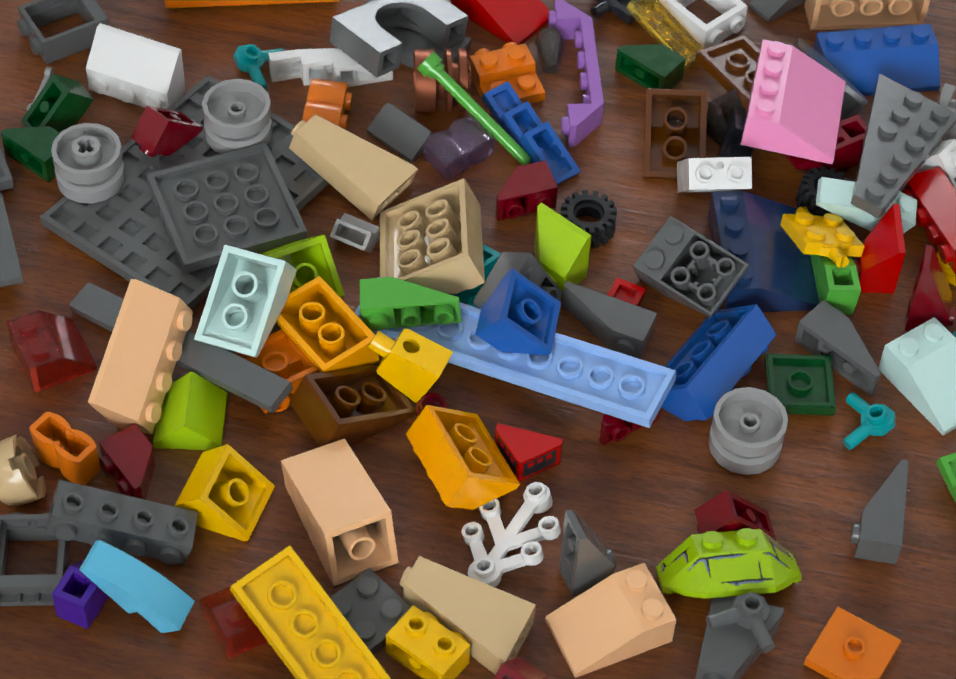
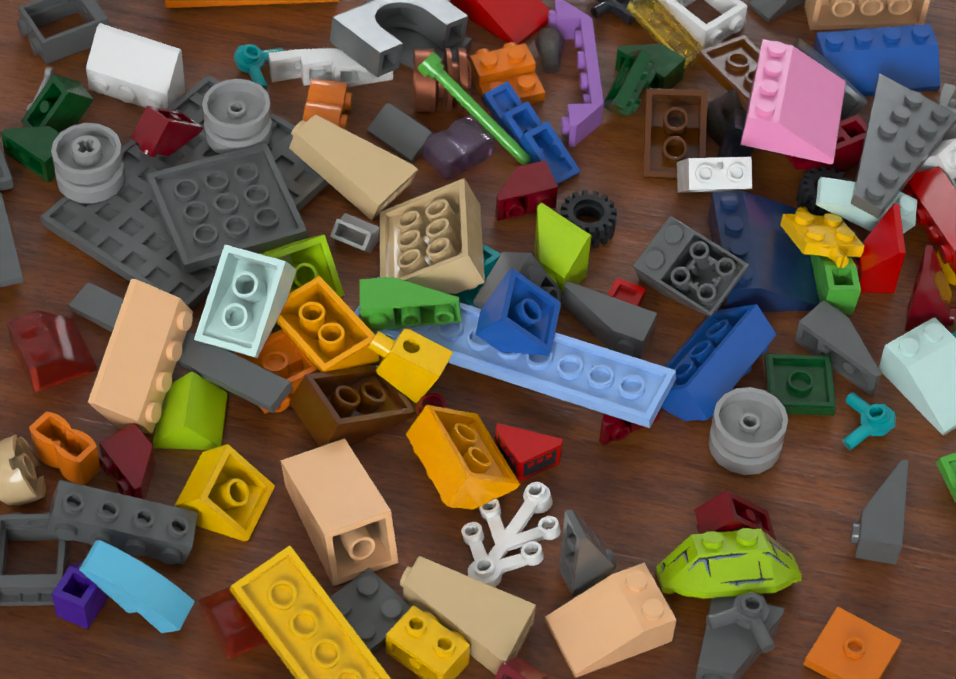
none -> dark green plate [603,49,656,117]

